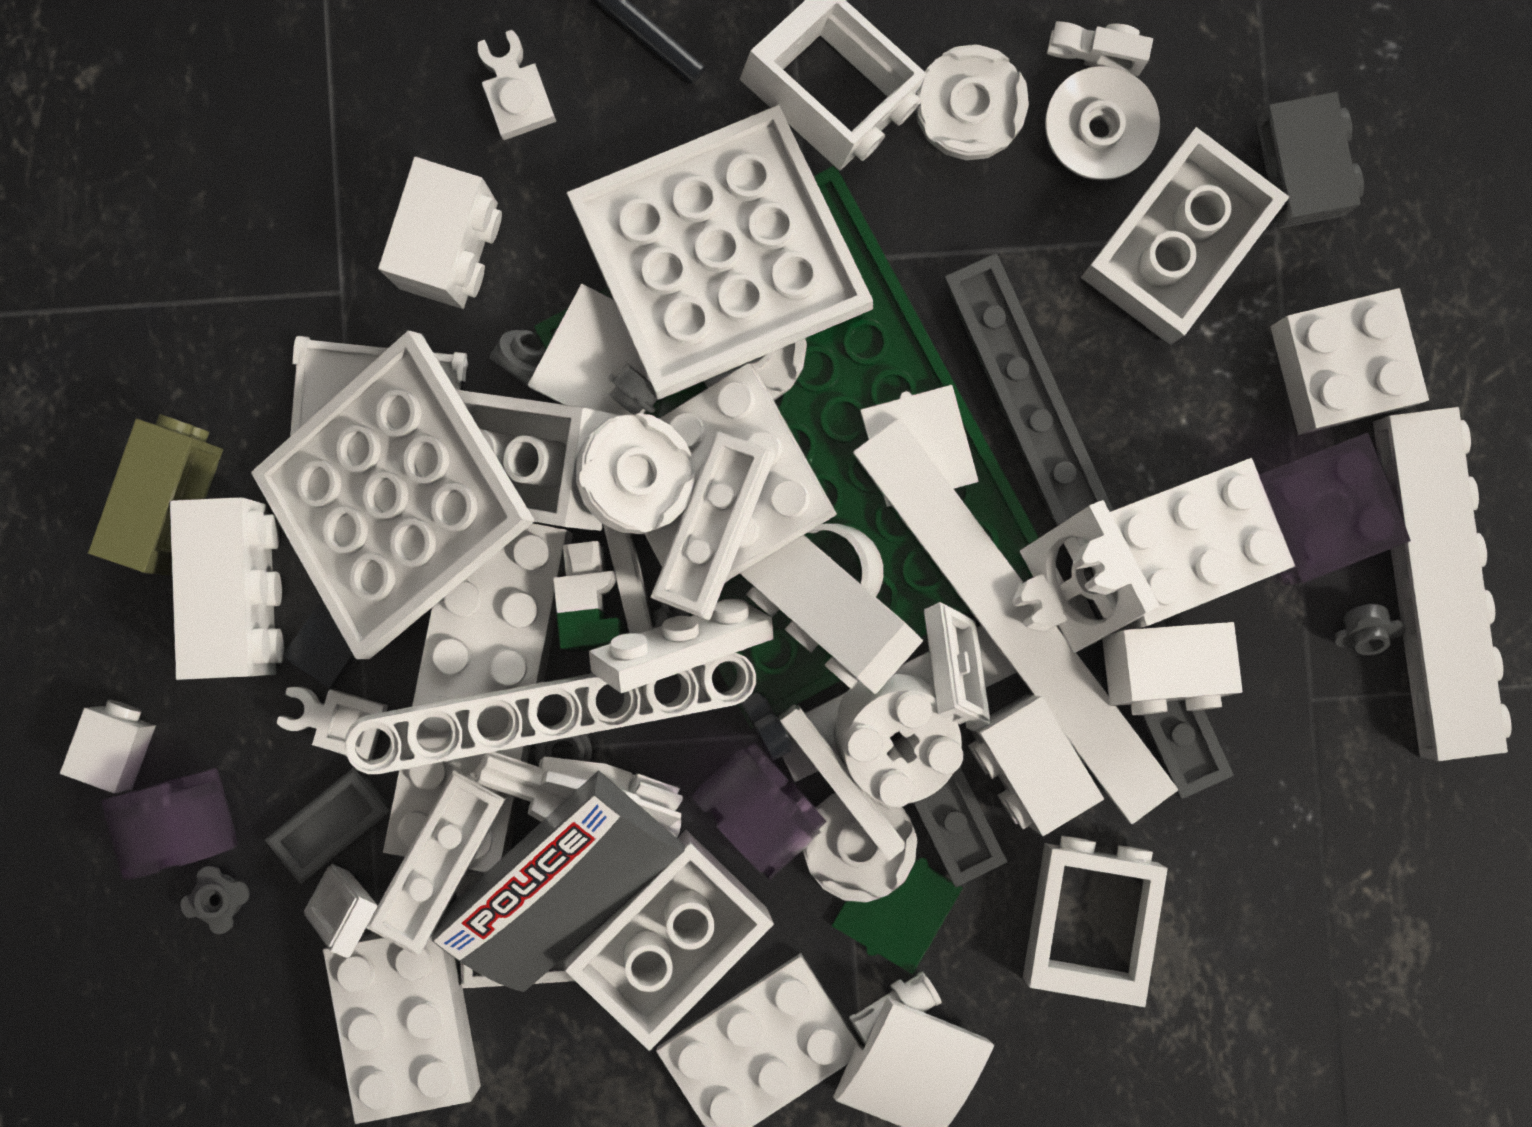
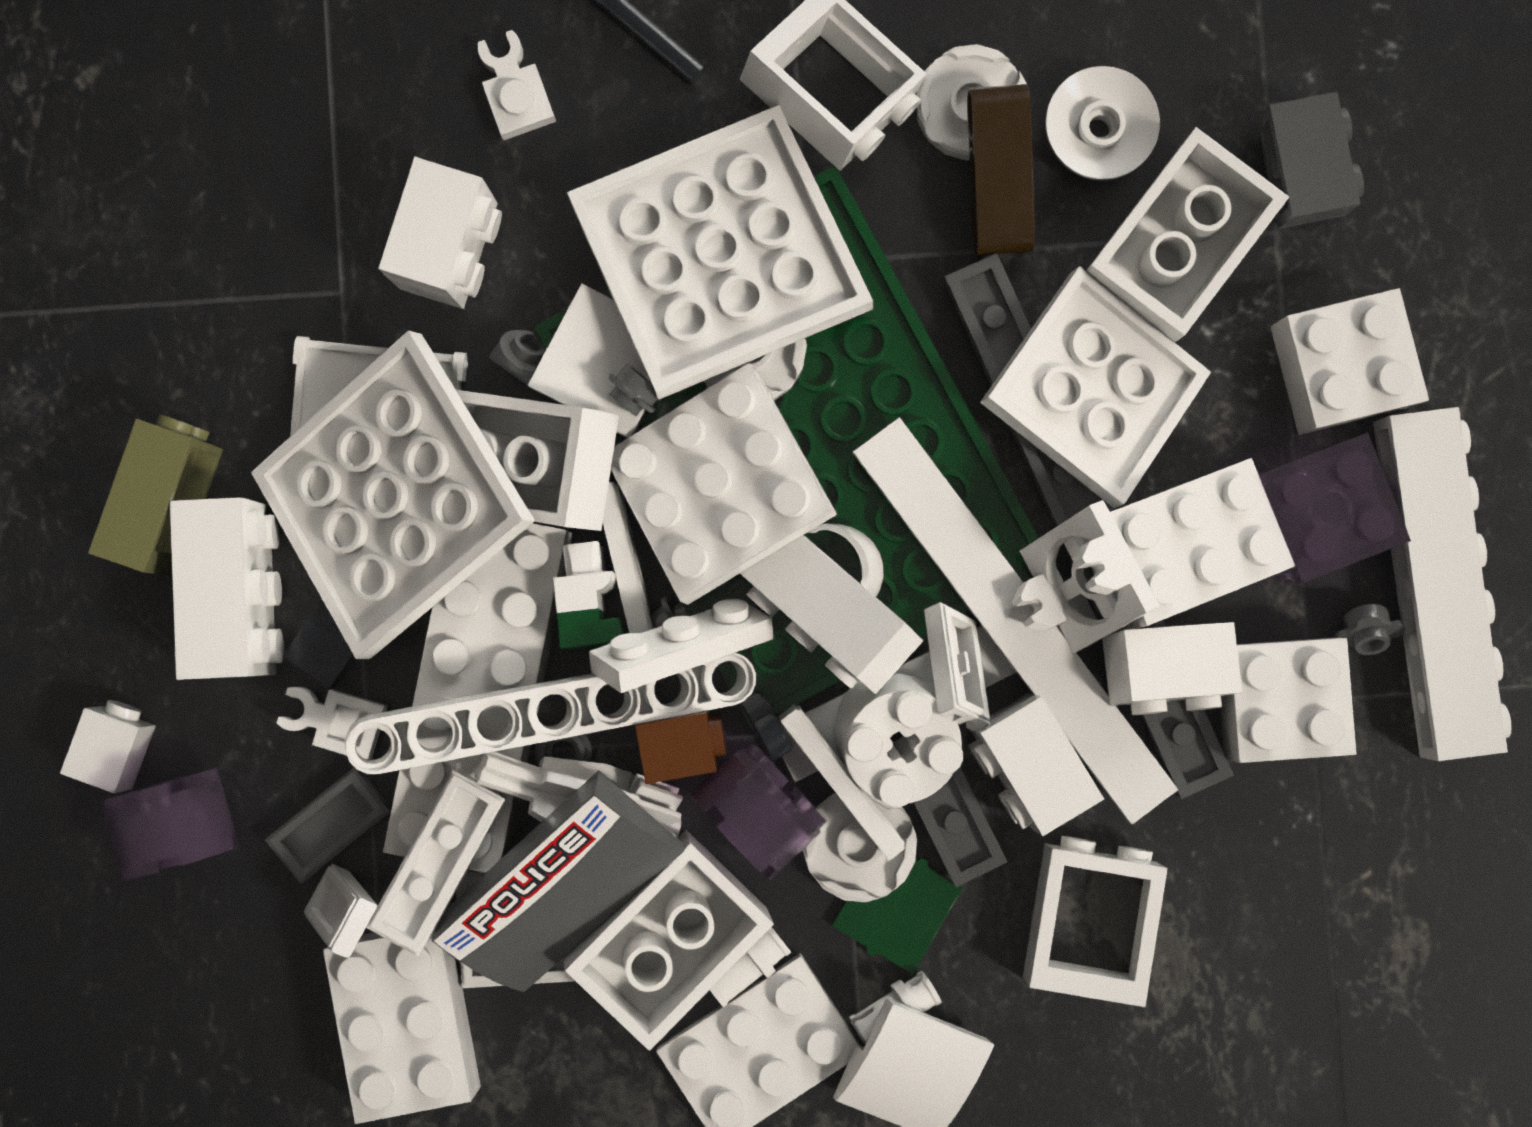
dark grey plate [181,865,250,934] -> none
white tile [576,414,695,534] -> none
white tile [650,431,776,621] -> none
white piece [860,385,979,507] -> none
white plate [1047,21,1153,76] -> none
none -> reddish brown brick [635,710,727,784]
none -> white pin [710,927,791,1007]
none -> dark brown beam [967,84,1035,256]
none -> white plate [980,266,1211,508]
none -> white brick [1220,638,1356,763]

